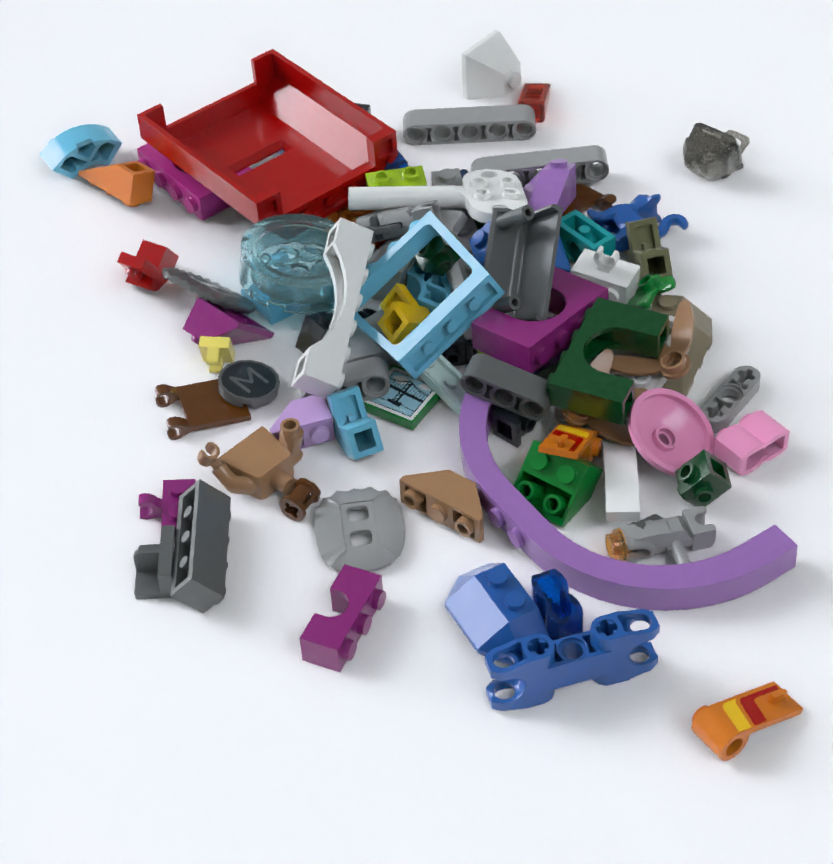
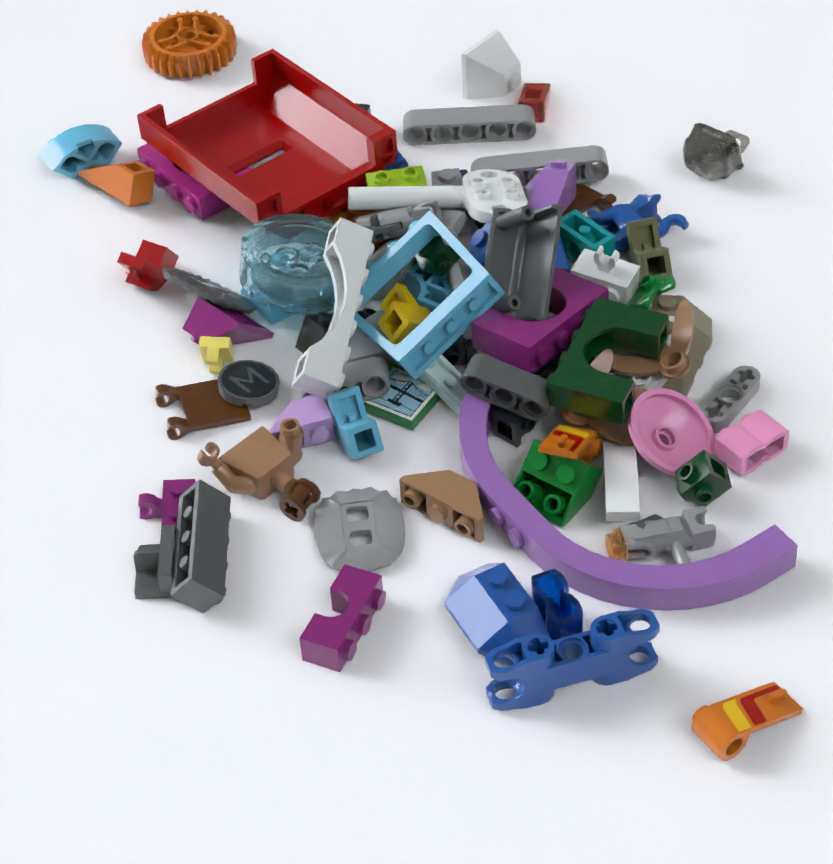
none -> orange gear [142,9,237,80]

